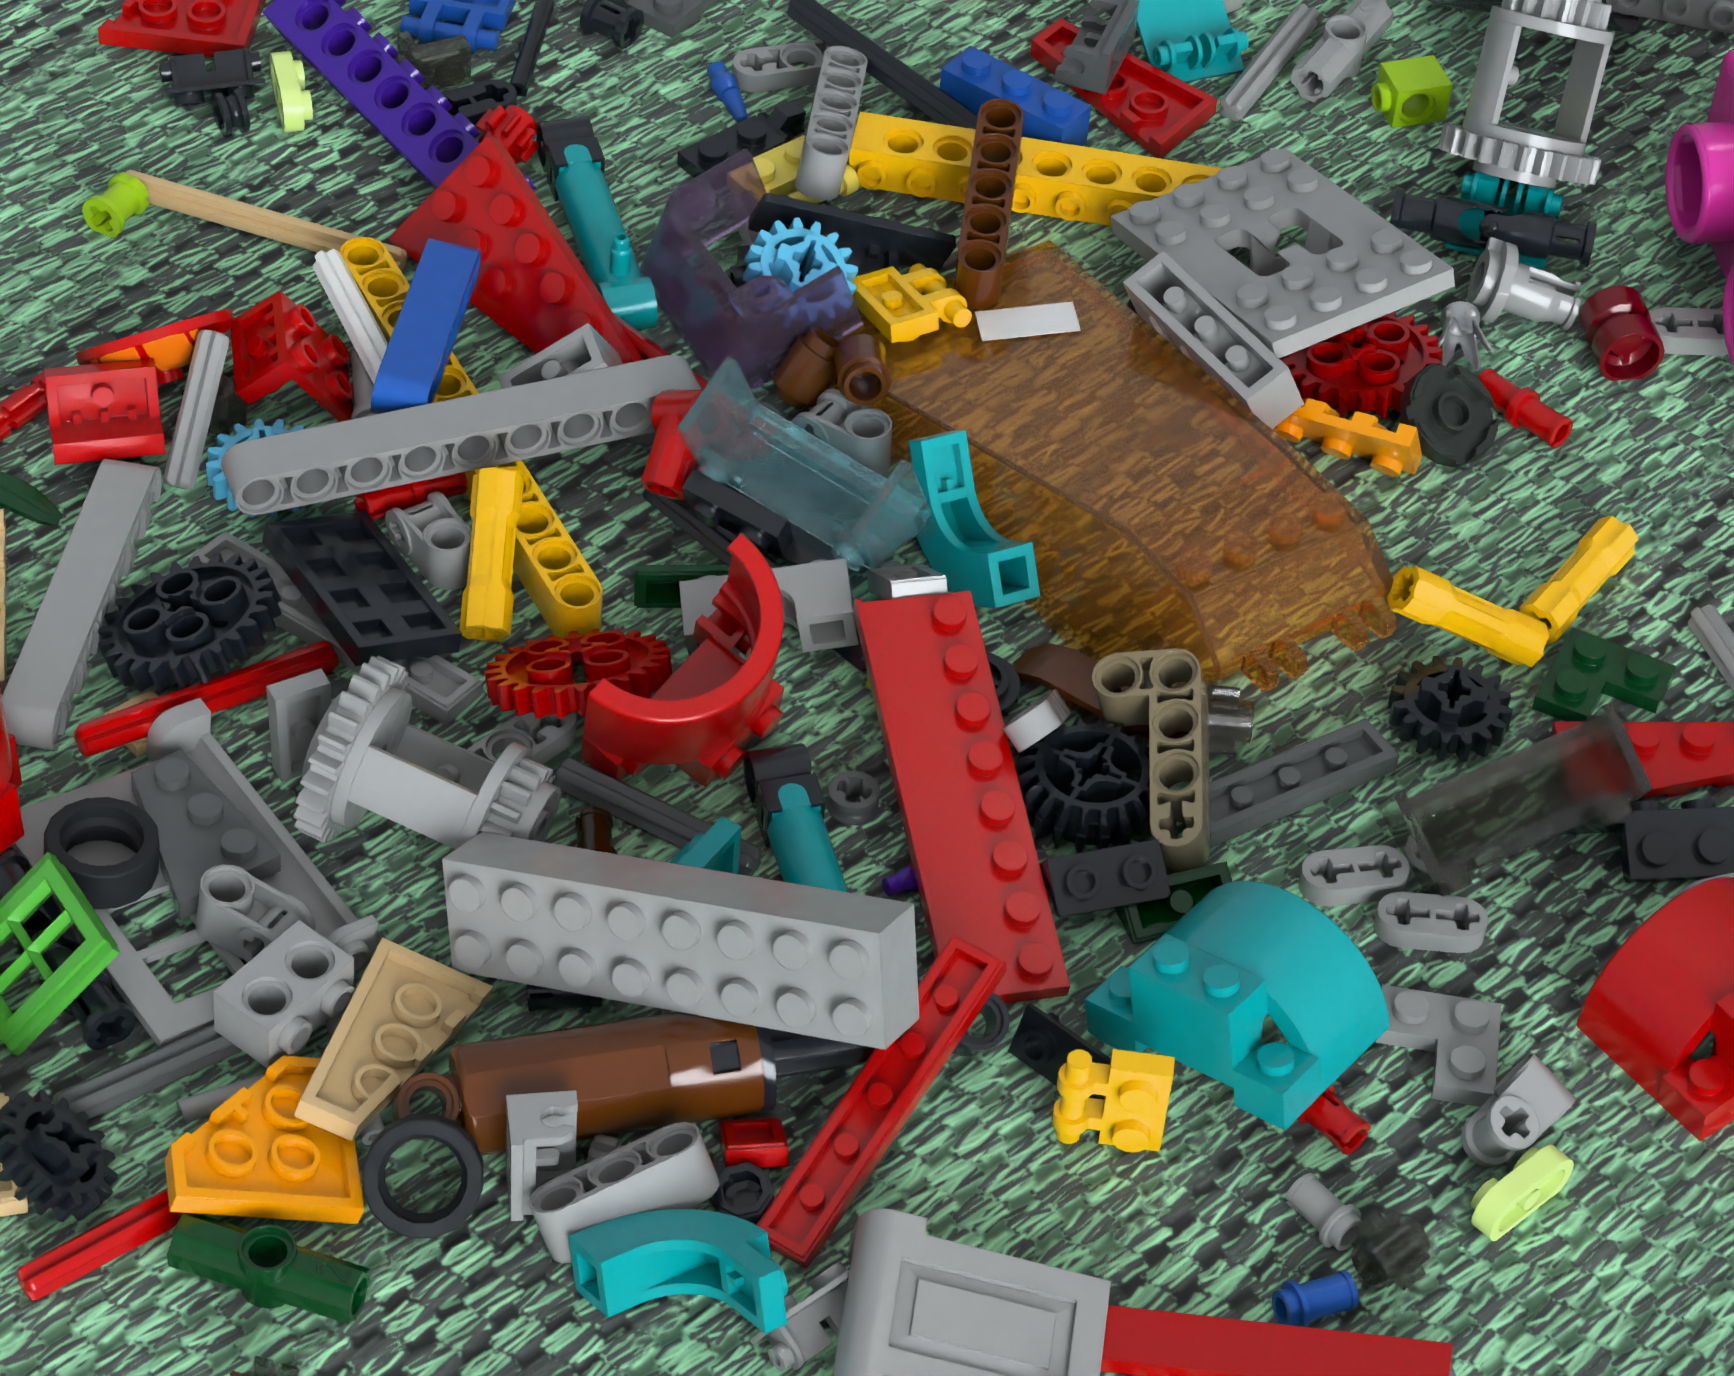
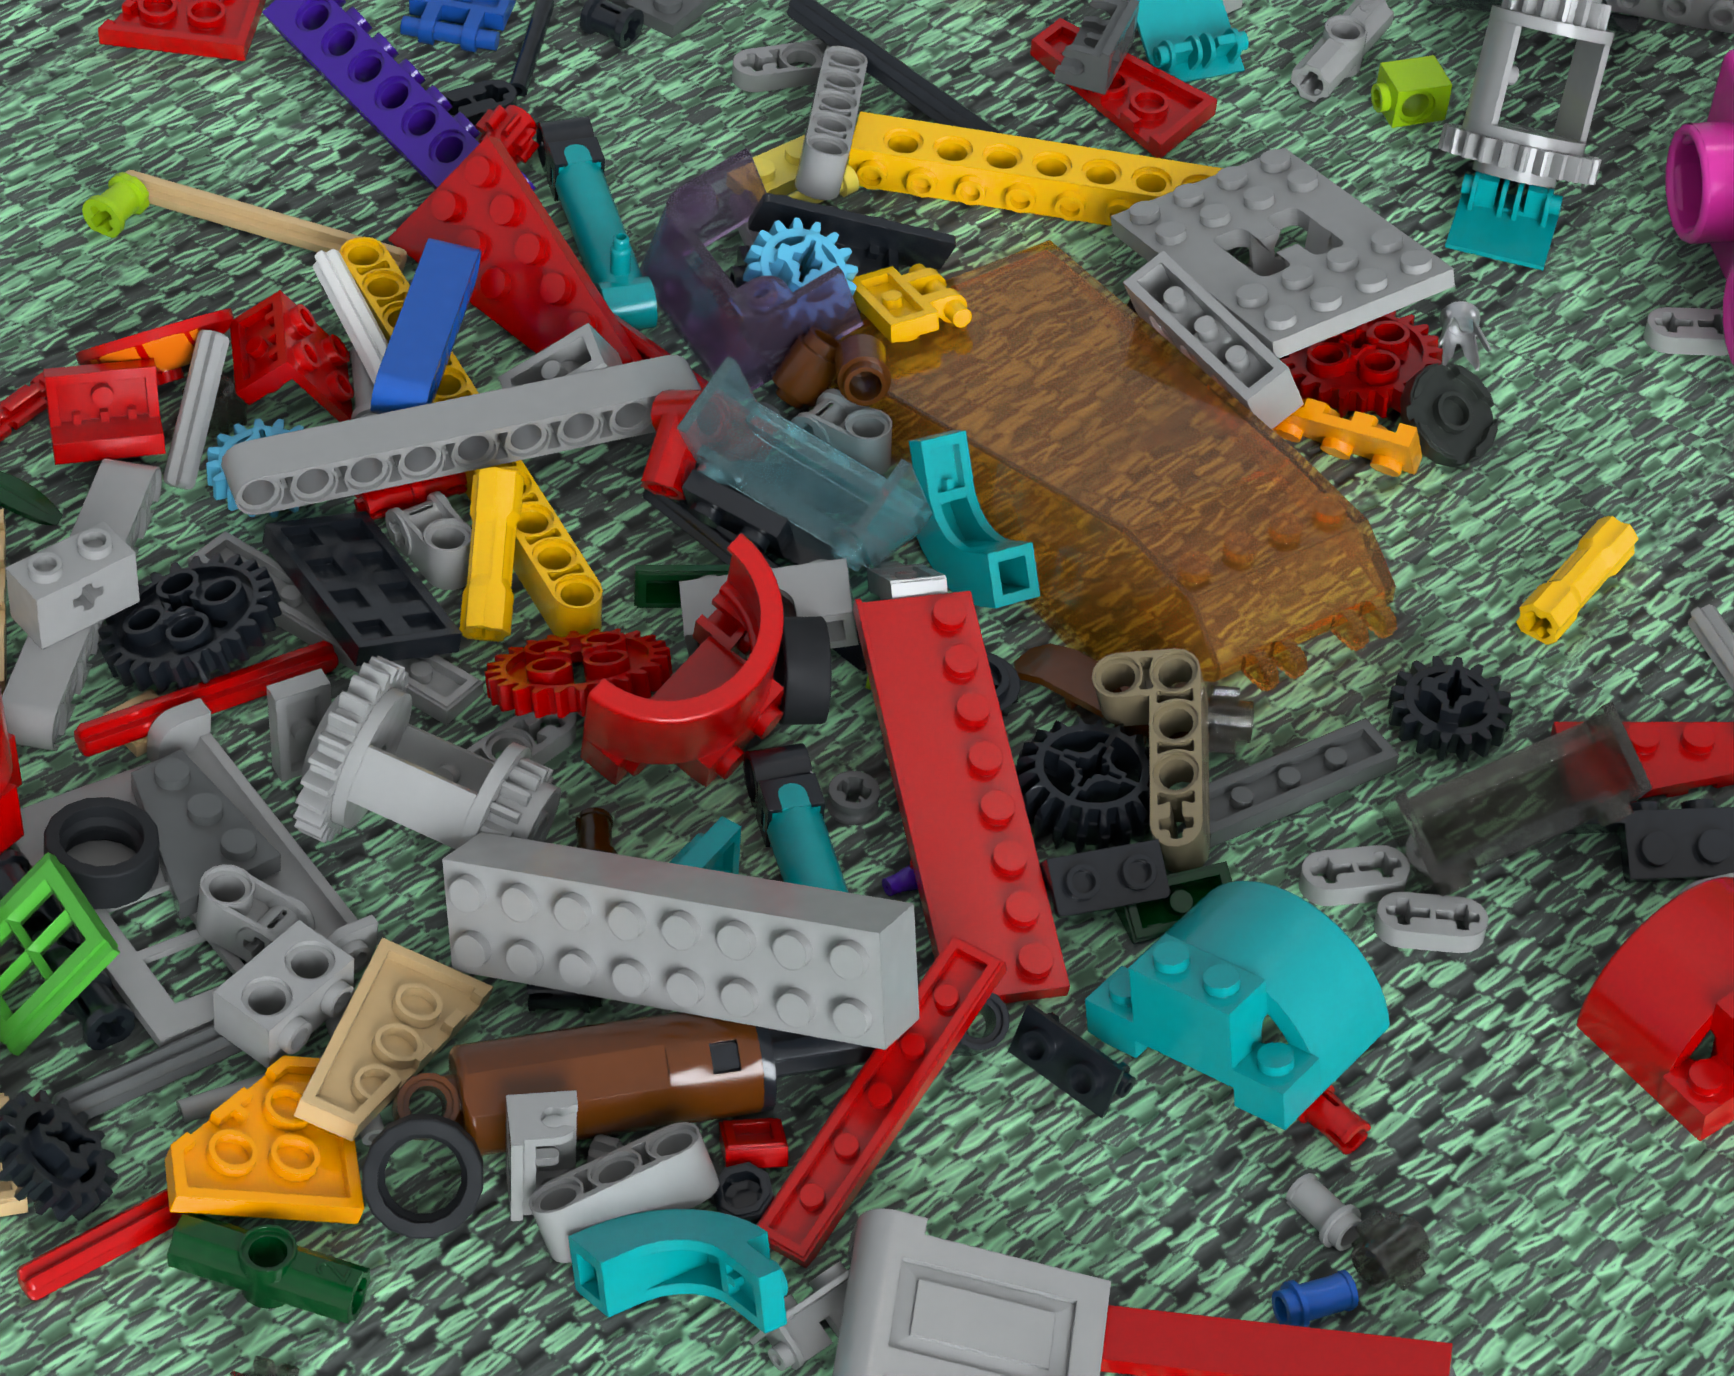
black hinge [159,48,265,107] -> none
black bush [211,88,250,137] -> none
yellowish green plate [269,51,313,133] -> none
clear smoke bracket [394,31,471,90] -> none
dark grey axle [554,758,762,876] -> none
black hinge [677,101,806,190] -> none
blue piece [707,62,748,122] -> none
blue arch [940,46,1091,147] -> none
reddish brown beam [954,98,1024,309] -> none
white sticker [975,301,1081,341] -> none
light grey beam [1002,689,1071,753] -> none
yellow plate [1051,1049,1175,1153] -> none
light grey axle [1219,3,1319,121] -> none
light grey plate [1375,984,1502,1107] -> none
yellow axle [1387,565,1549,668] -> none
black piece [1390,187,1597,267] -> none
light grey piece [1461,1053,1576,1167] -> none
light grey piece [1467,237,1582,331] -> none
yellowish green plate [1471,1145,1574,1241] -> none
red pin [1478,368,1573,448] -> none
dark green plate [1532,627,1677,722] -> none
dark red wheel [1579,285,1665,381] -> none
none -> light grey brick [5,521,140,649]
none -> black tyre [773,616,832,725]

